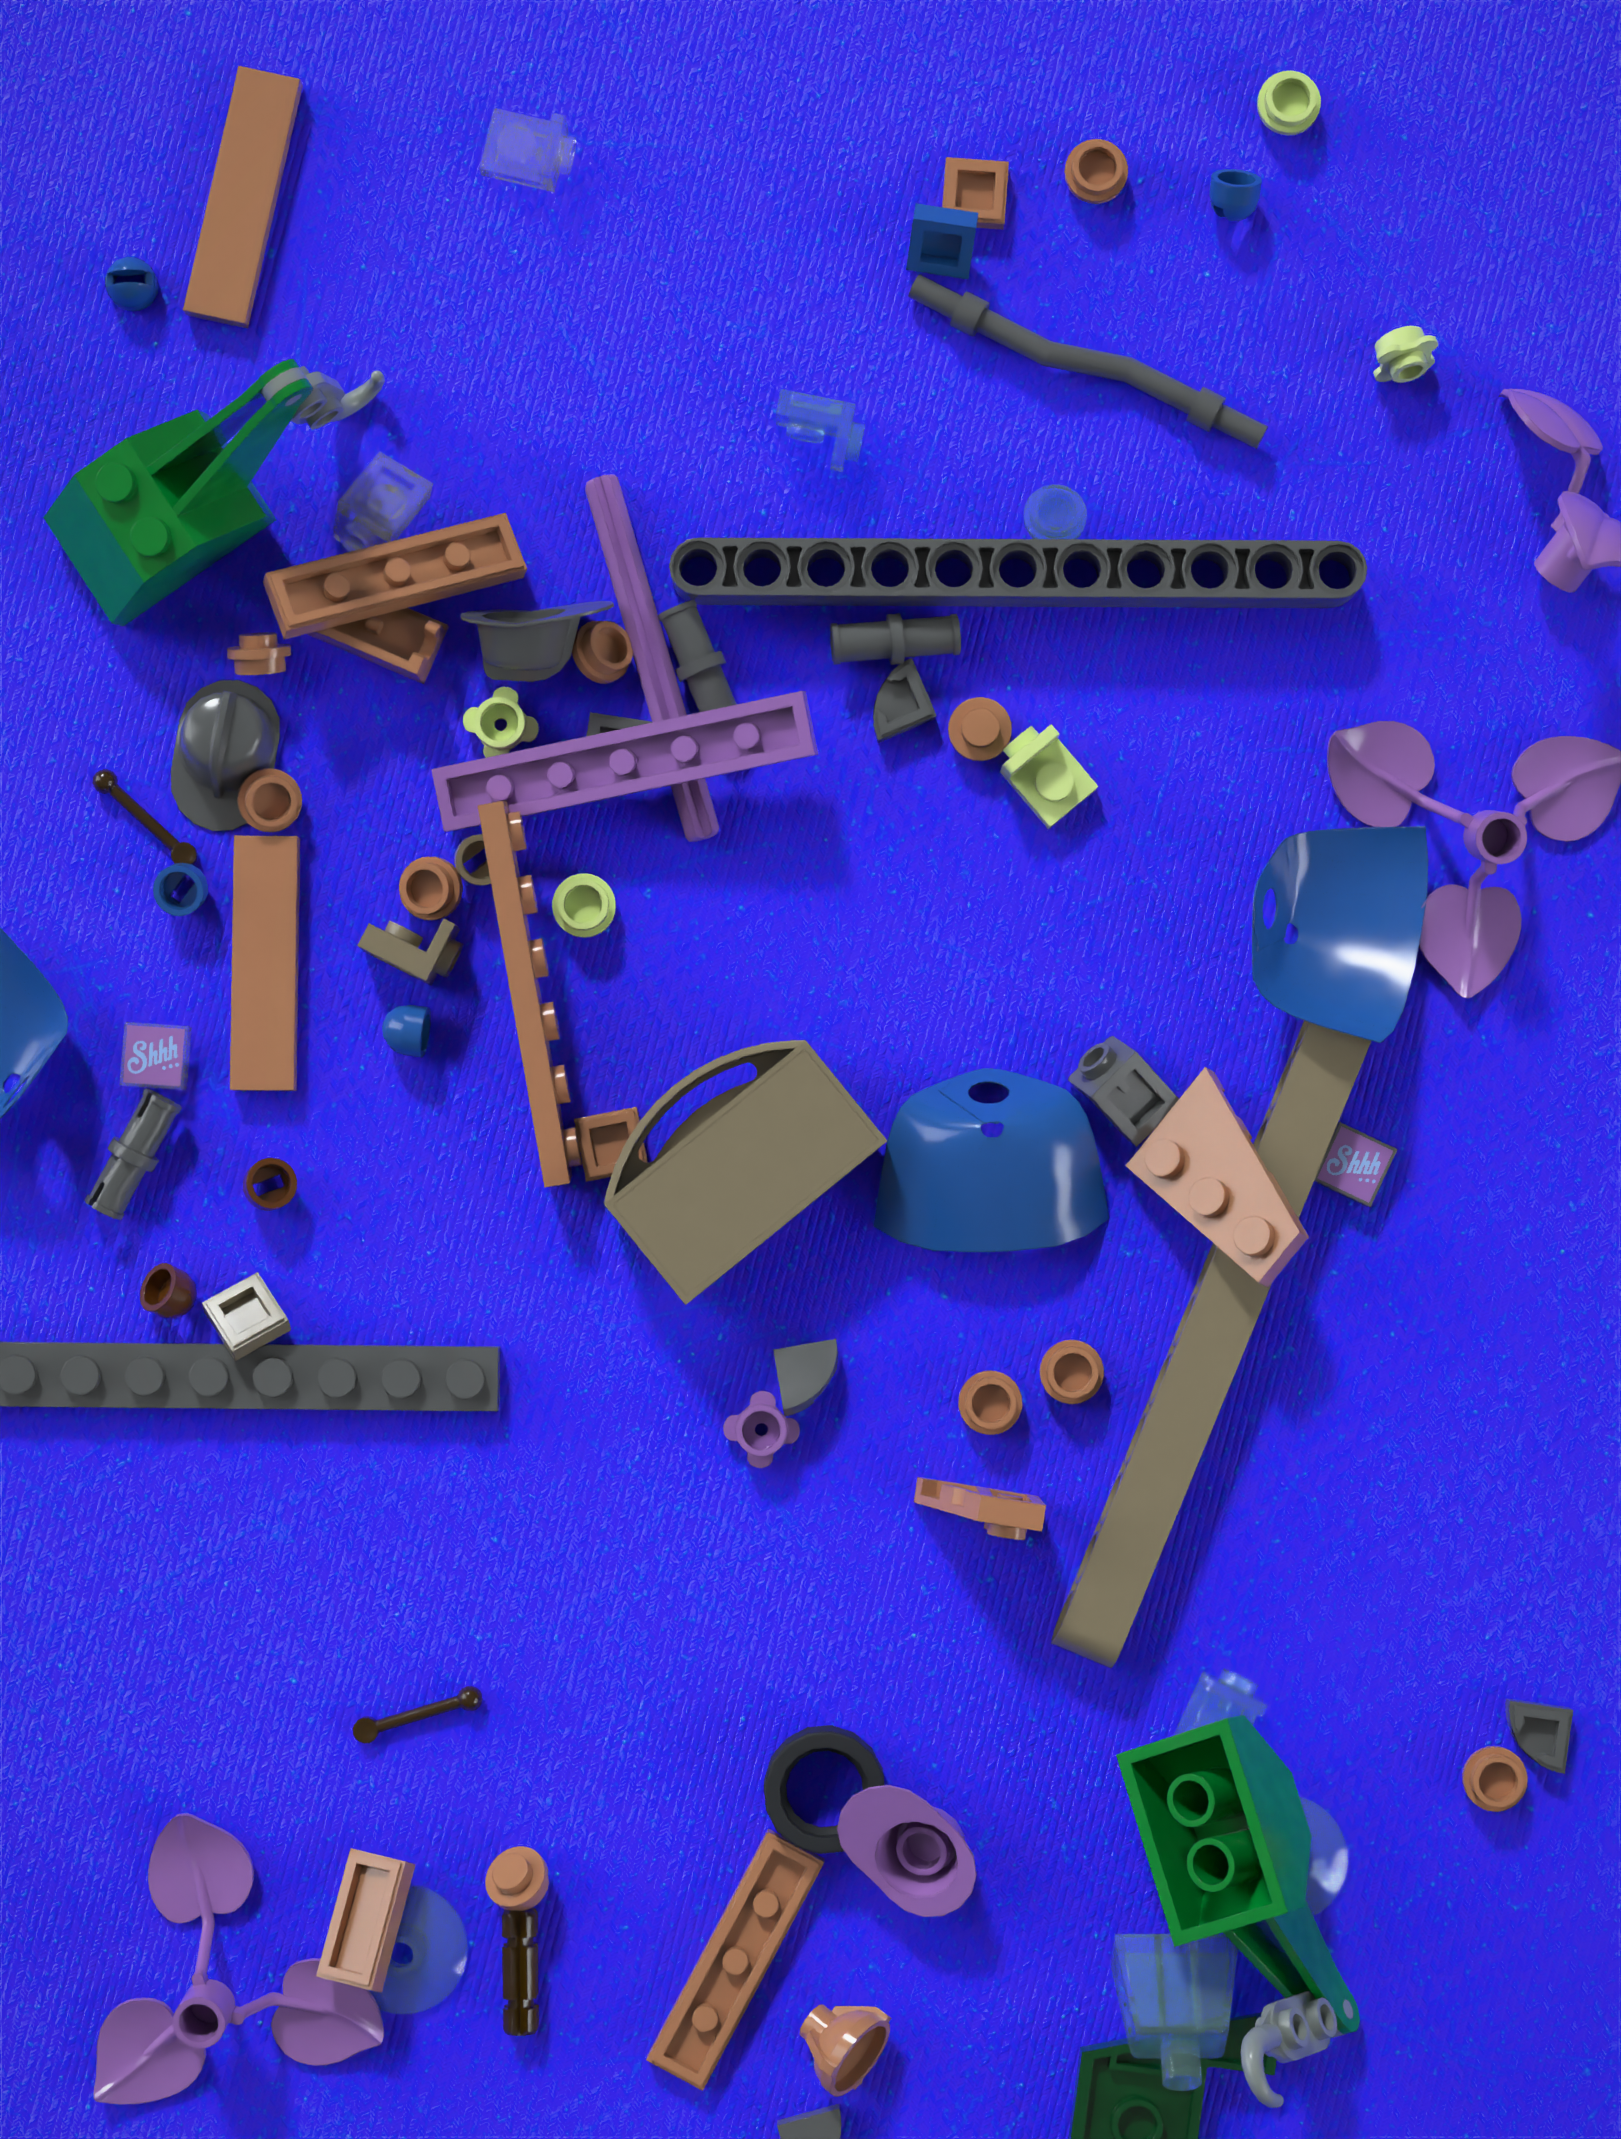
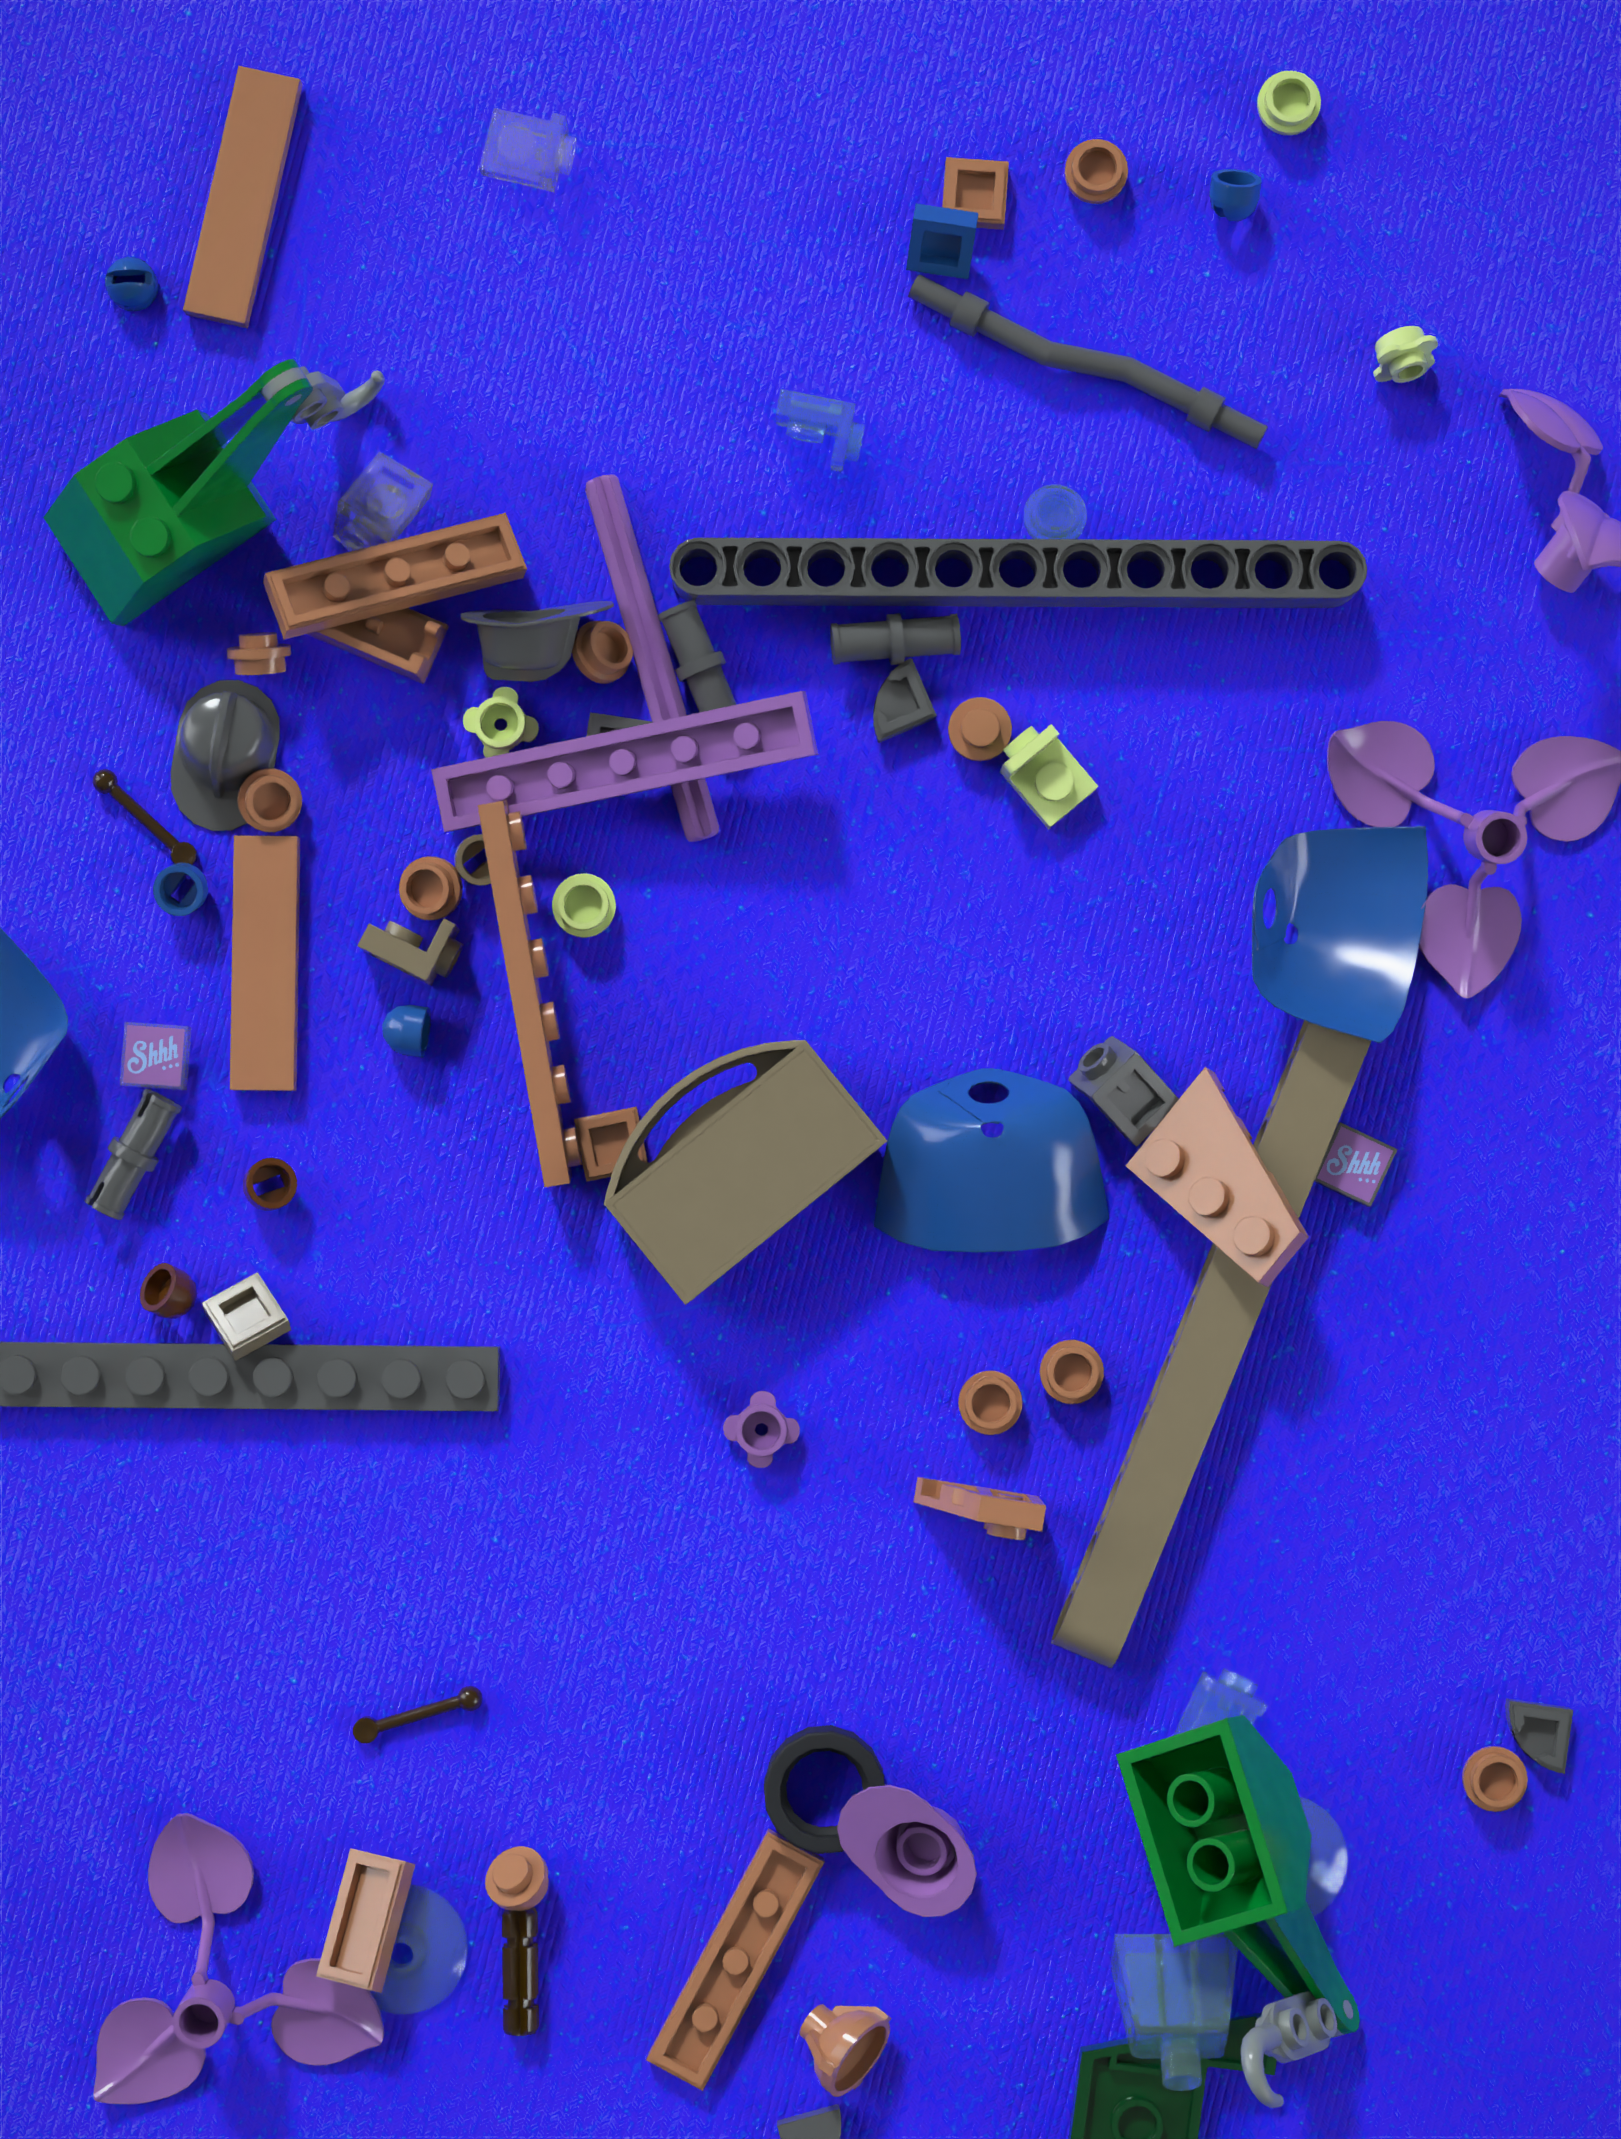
dark grey tile [773,1339,838,1416] -> none

